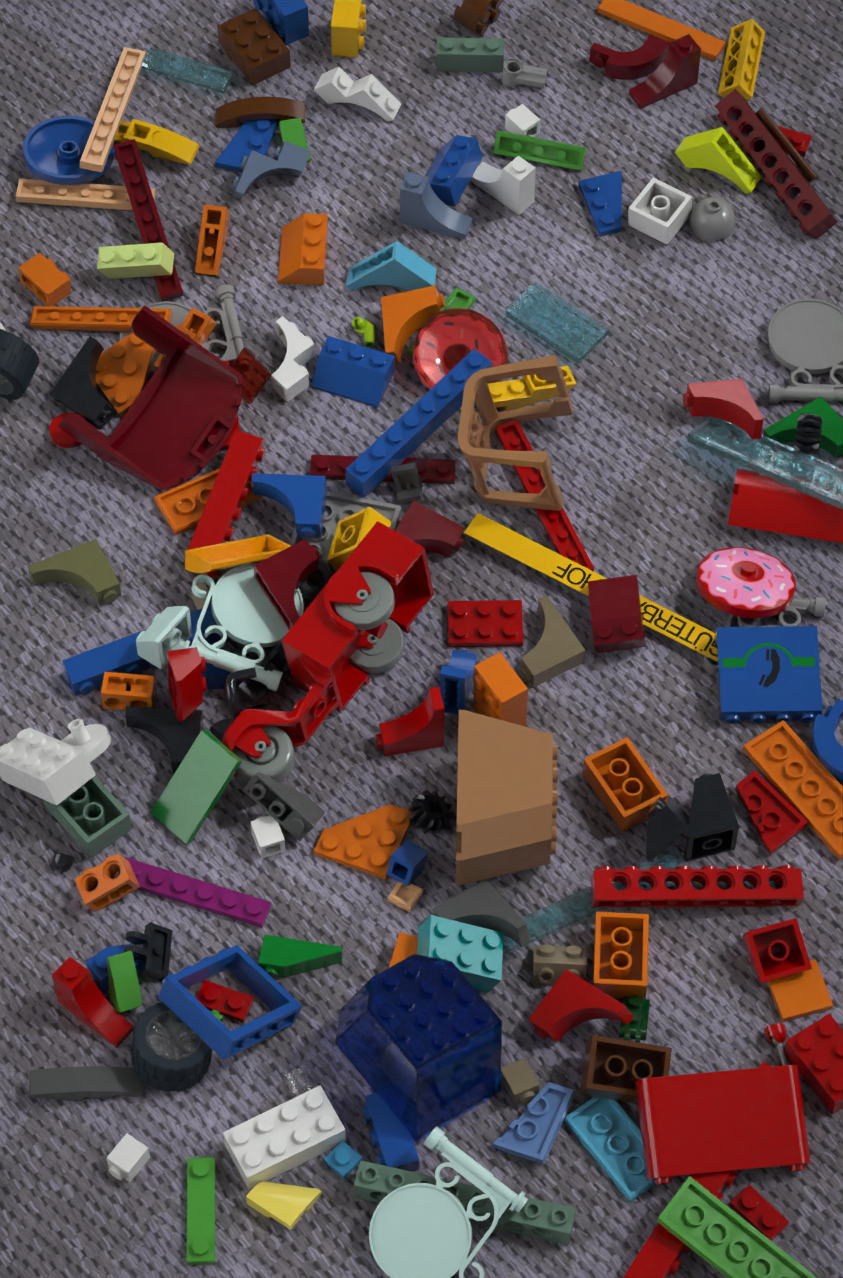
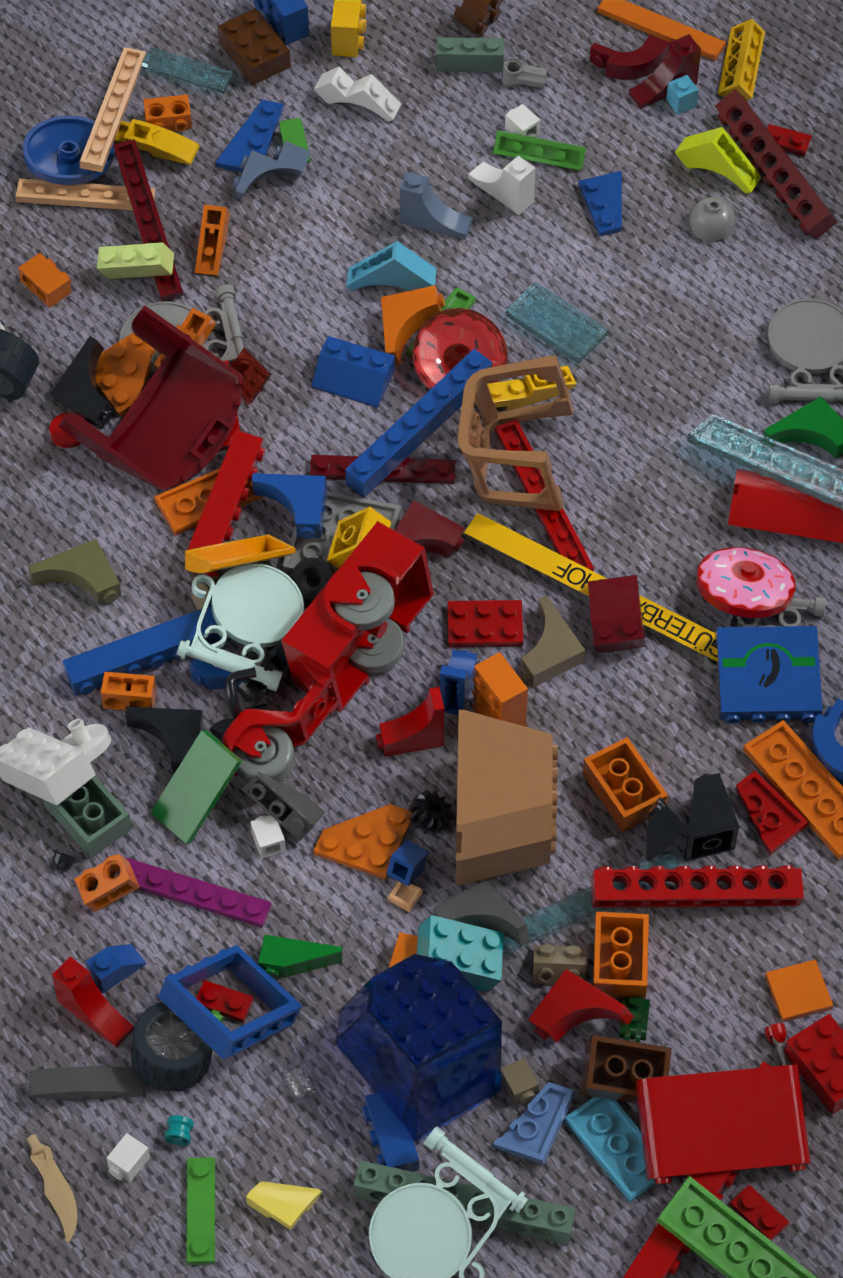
orange tile [30,306,172,332] -> none
bright green slope [107,951,142,1012] -> none
black hinge [124,922,173,981] -> none
light aqua slope [136,606,192,670] -> none
red slope [167,647,207,722] -> none
reddish brown slope [215,97,306,128] -> none
white brick [223,1085,346,1189] -> none
dark red arch [254,539,320,630] -> none
white arch [271,316,315,402] -> none
orange slope [278,213,328,285] -> none
dark azure plate [324,1140,362,1179] -> none
lime arm [351,316,375,348] -> none
dark grey bracket [391,462,423,504] -> none
blue slope [425,135,483,206] -> none
white brick [628,178,692,245] -> none
red arch [683,379,764,440] -> none
red slope [742,918,812,983] -> none
reddish brown bar [756,108,818,182] -> none
black gear [795,413,822,454] -> none
none -> tan sword [26,1134,77,1243]
none -> orange brick [143,94,192,131]
none -> teal wheel [164,1115,194,1146]
none -> medium azure brick [666,75,699,115]

